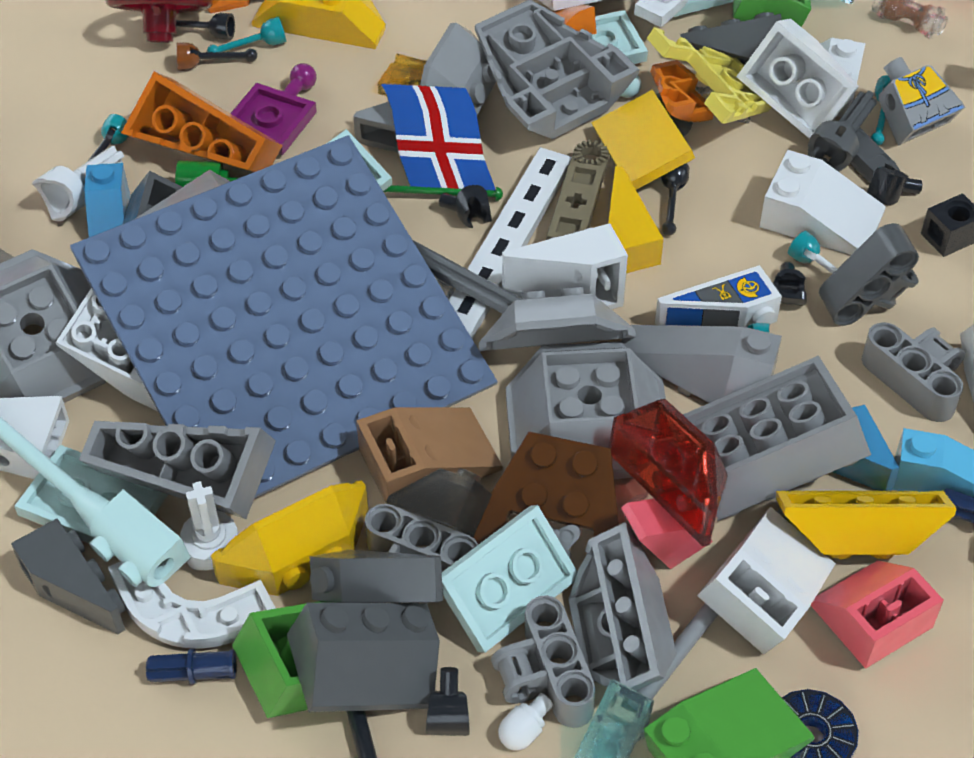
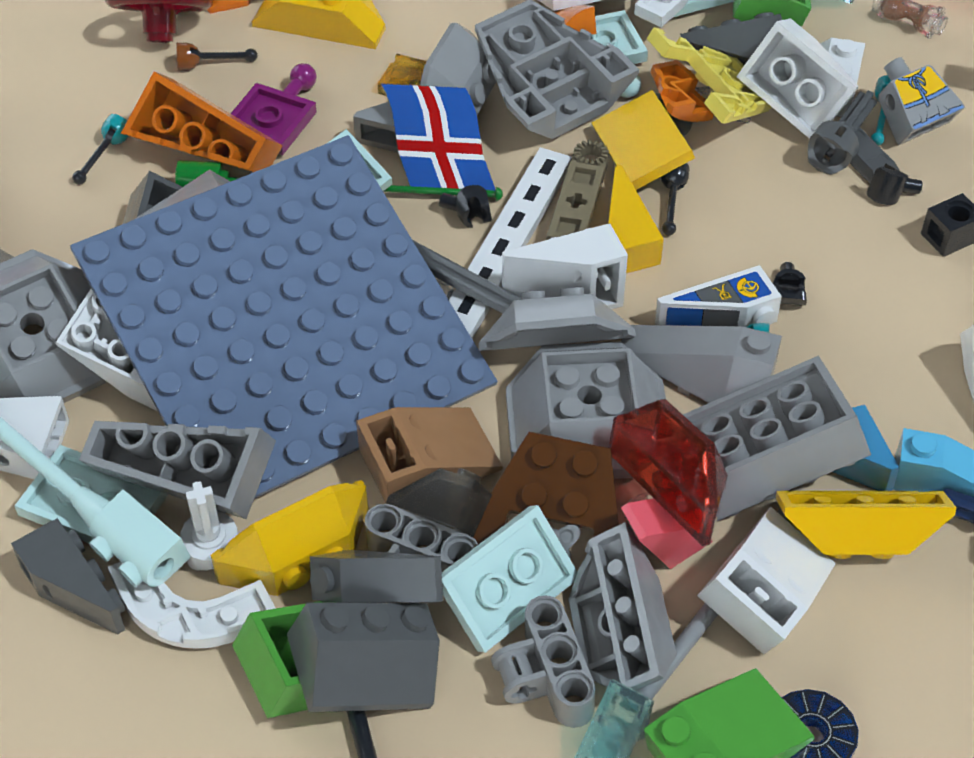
white piece [32,146,124,222] -> none
dark azure slope [84,163,130,237] -> none
dark blue axle [146,649,237,685] -> none
black hinge [176,13,235,40] -> none
teal hinge [207,17,287,52] -> none
black piece [426,667,470,736] -> none
white cylinder [498,693,554,751] -> none
white slope [760,150,886,255] -> none
teal hinge [787,231,838,274] -> none
coral slope [810,560,944,669] -> none
dark grey piece [819,223,919,326] -> none
light grey piece [862,322,965,422] -> none

